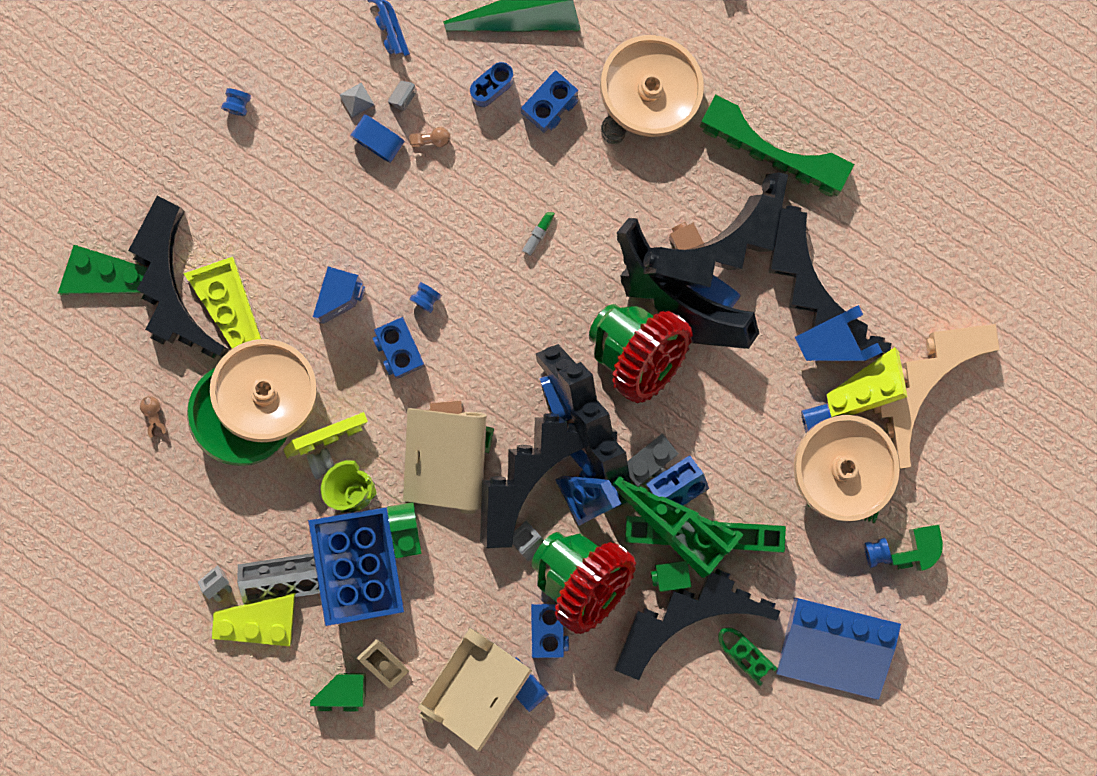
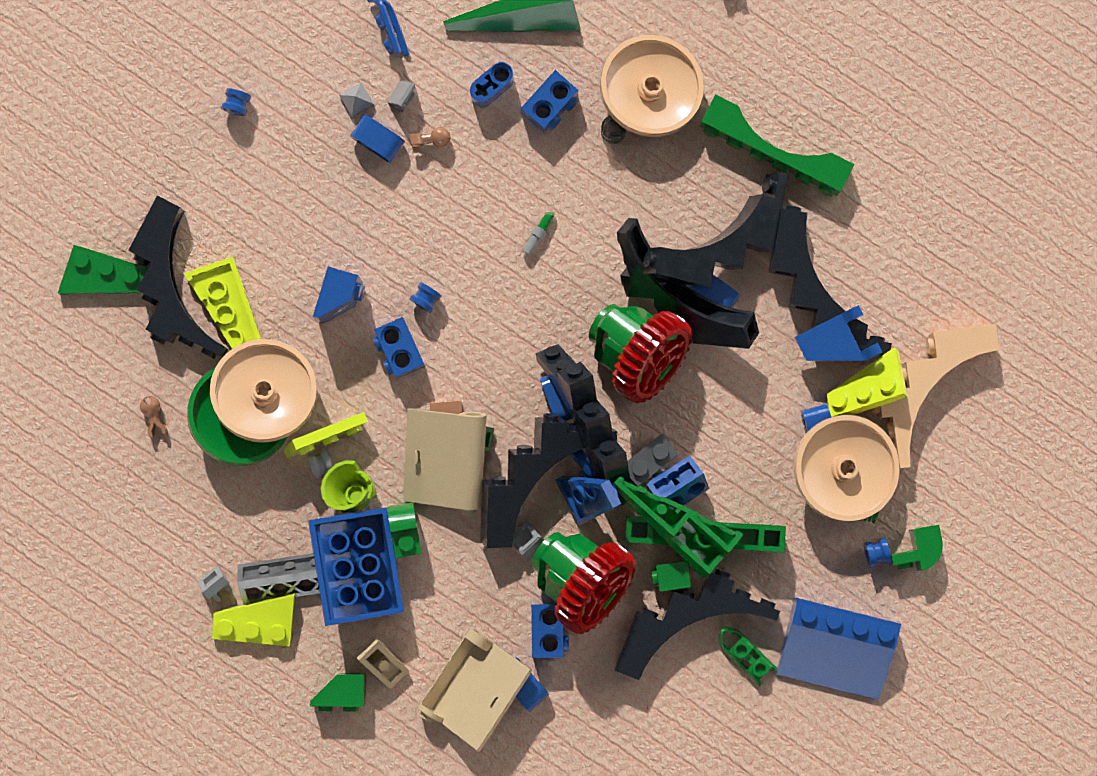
nougat brick [669,222,704,250] -> none

